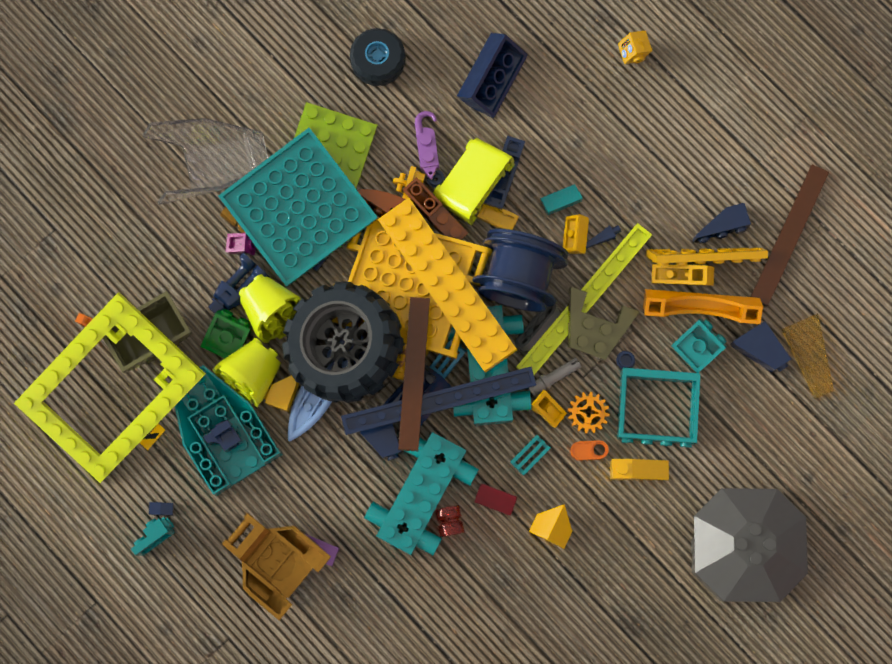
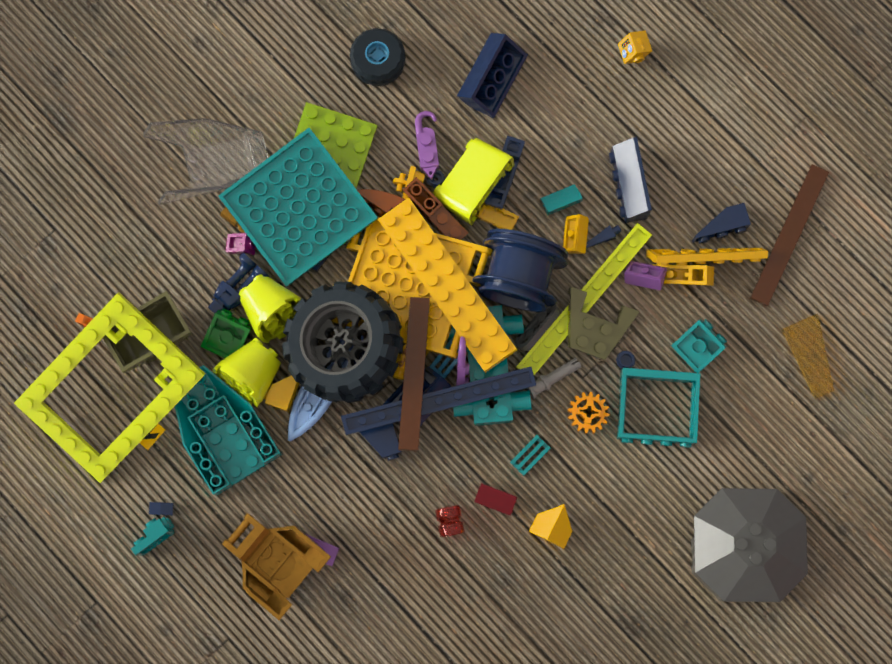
dark blue brick [204,420,243,453] -> none
teal piece [364,432,479,556] -> none
yellow slope [531,390,567,428] -> none
orange piece [570,440,609,461] -> none
yellow slope [610,459,669,480] -> none
light orange arch [643,289,763,324] -> none
dark blue slope [730,321,791,372] -> none
none -> medium lavender plate [456,336,469,386]
none -> slope [609,137,652,223]
none -> medium lavender slope [624,261,667,290]

